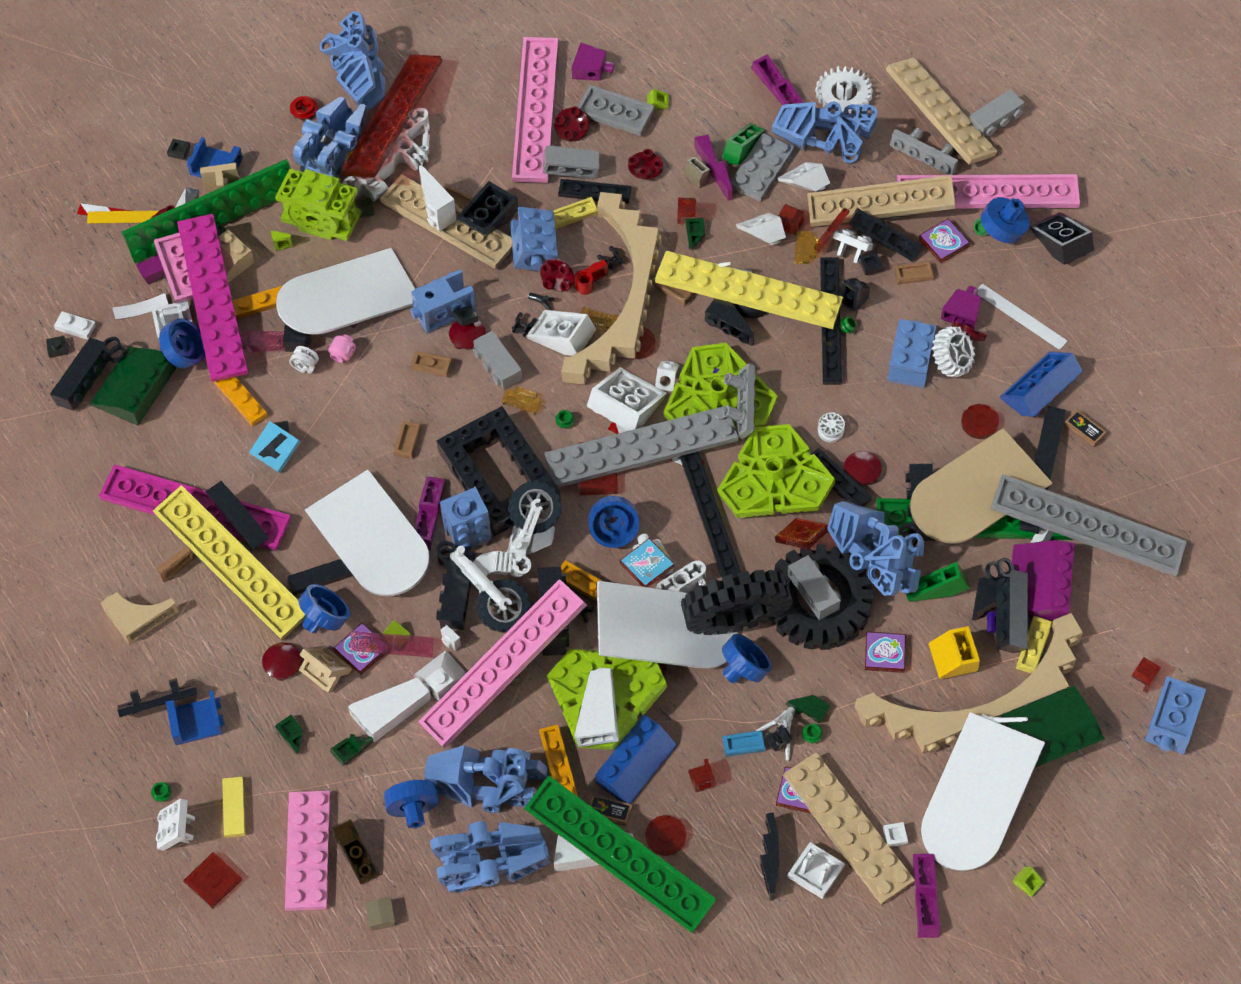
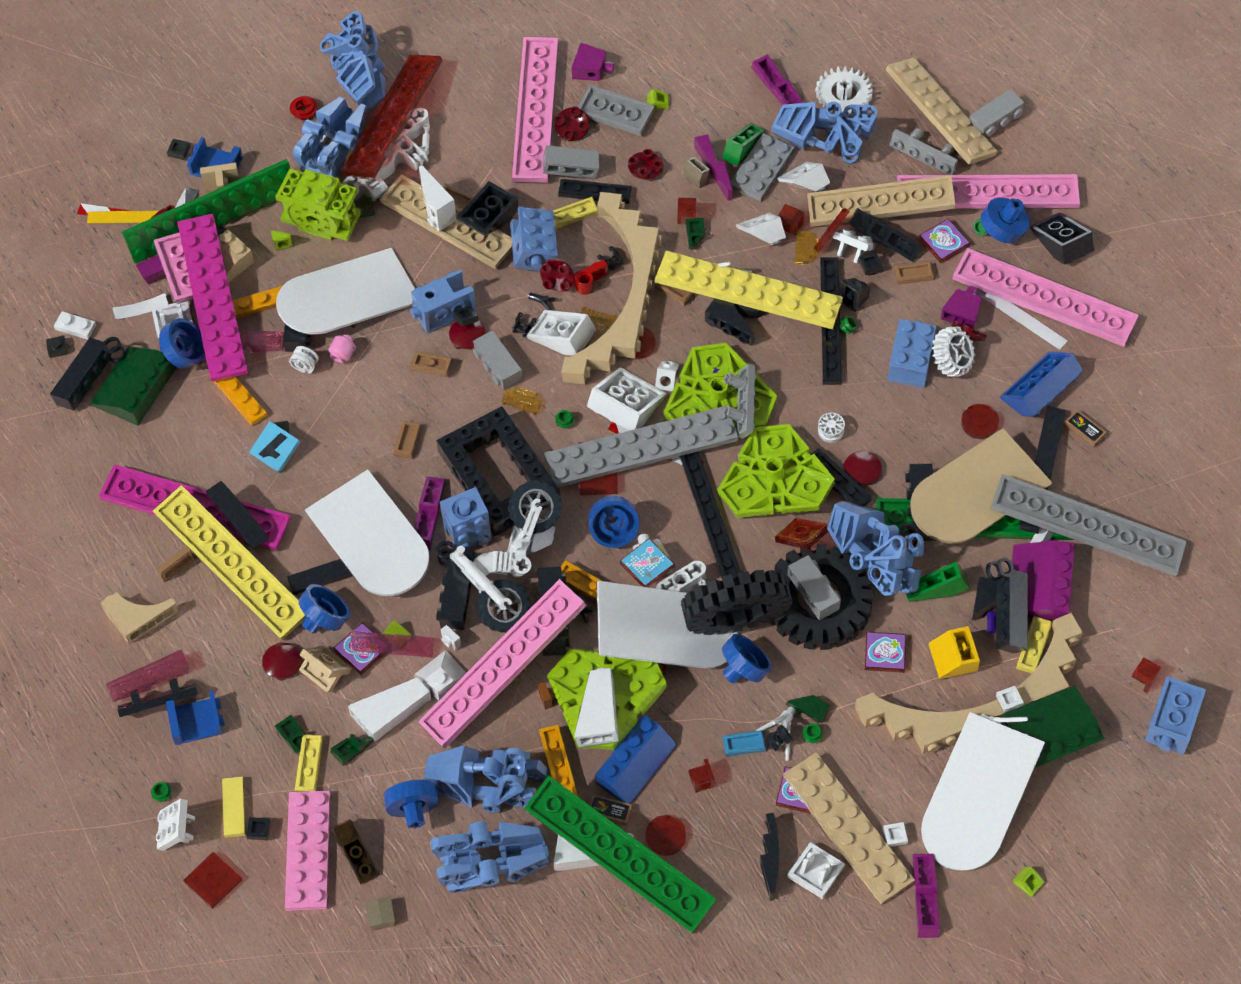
none -> clear pink slope [106,649,189,702]
none -> black plate [246,817,271,841]
none -> light yellow tile [295,734,323,792]
none -> dark orange plate [537,682,554,710]
none -> bright pink plate [952,248,1139,347]
none -> white plate [996,686,1024,713]

